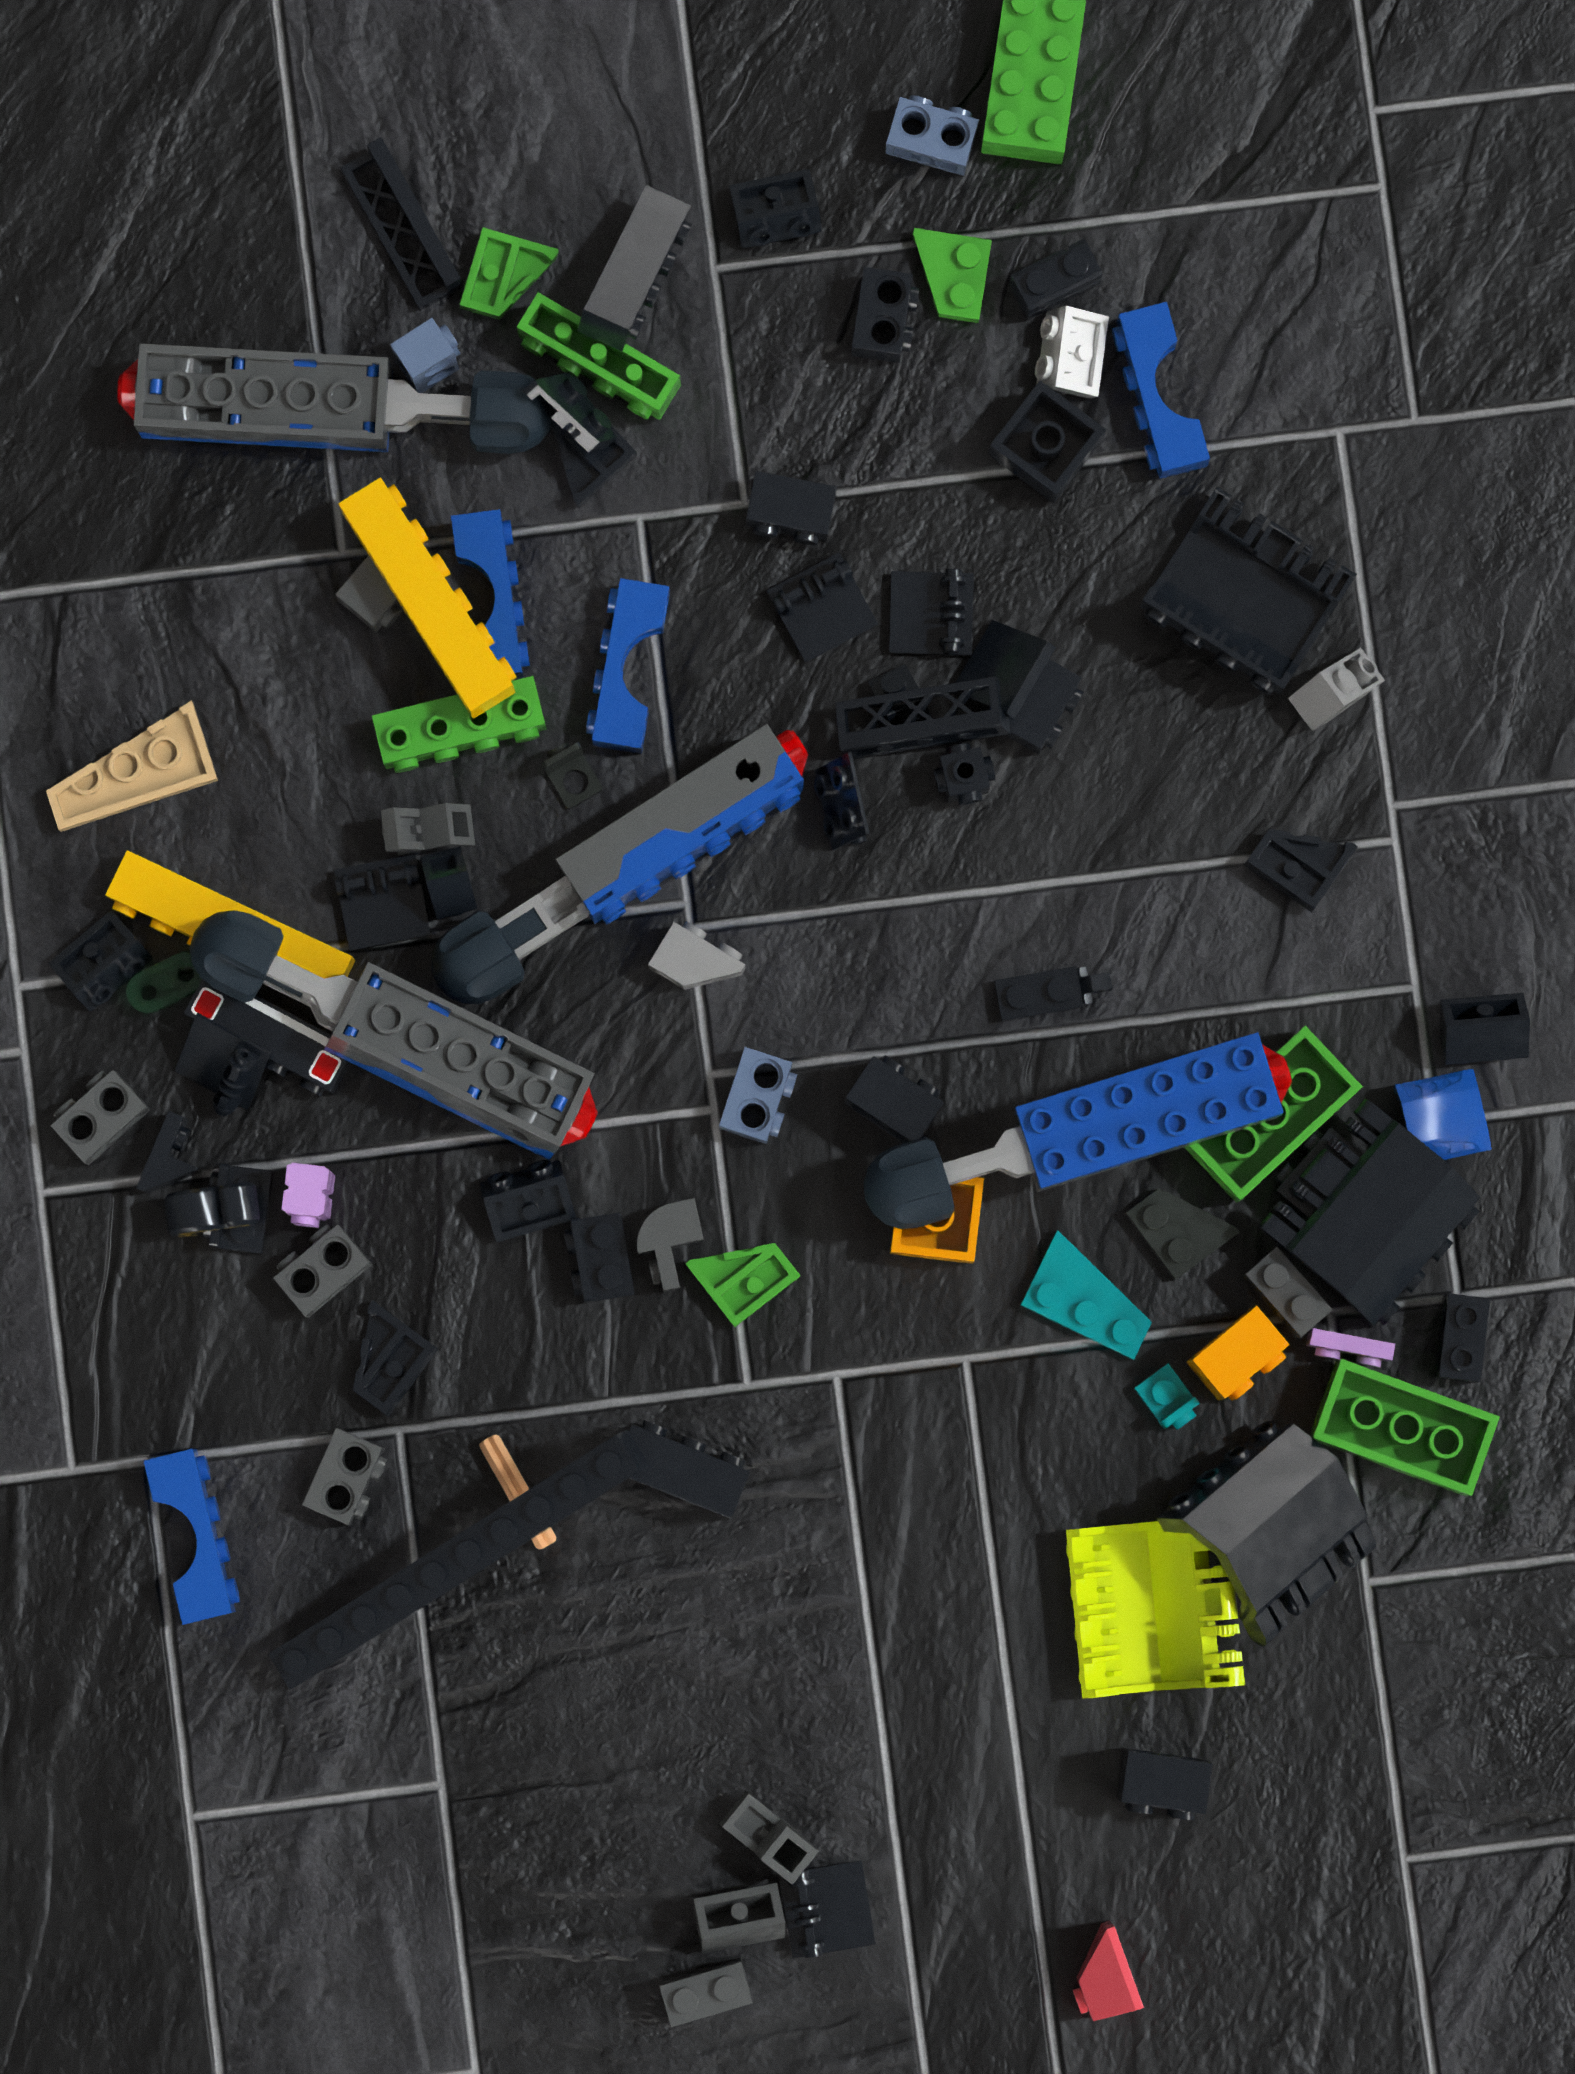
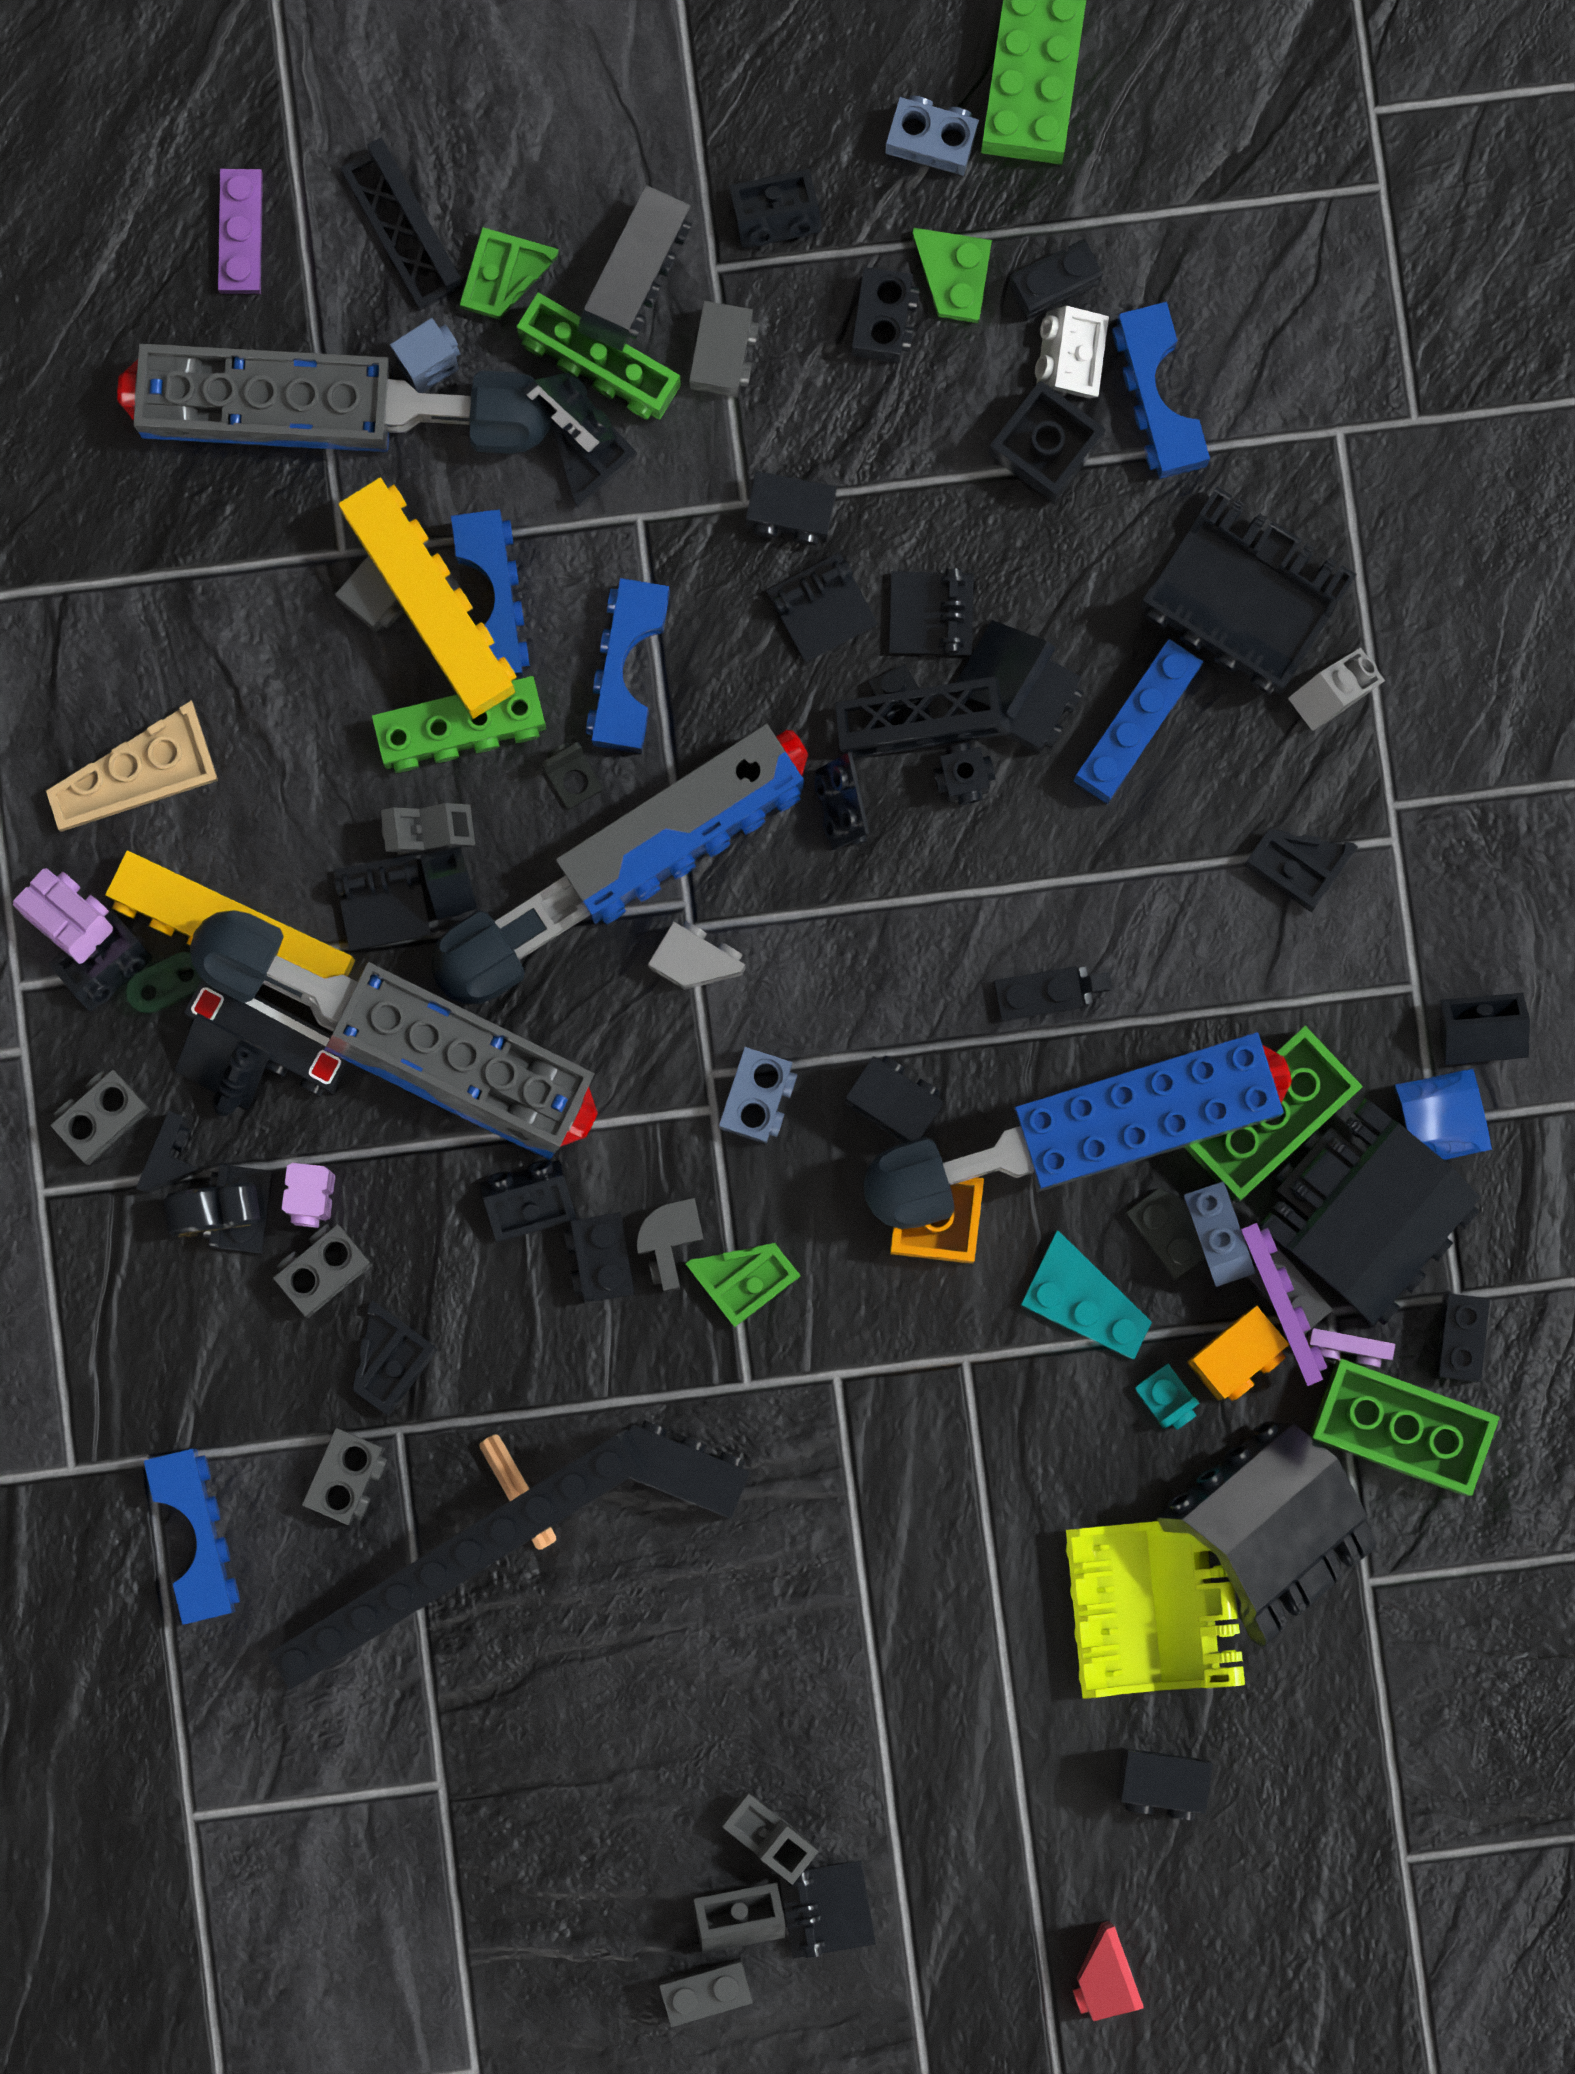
none -> lavender brick [13,868,113,964]
none -> medium lavender plate [218,169,263,294]
none -> dark grey brick [689,301,760,398]
none -> blue arch [1073,639,1203,805]
none -> sand blue brick [1184,1181,1256,1287]
none -> medium lavender plate [1241,1223,1327,1386]

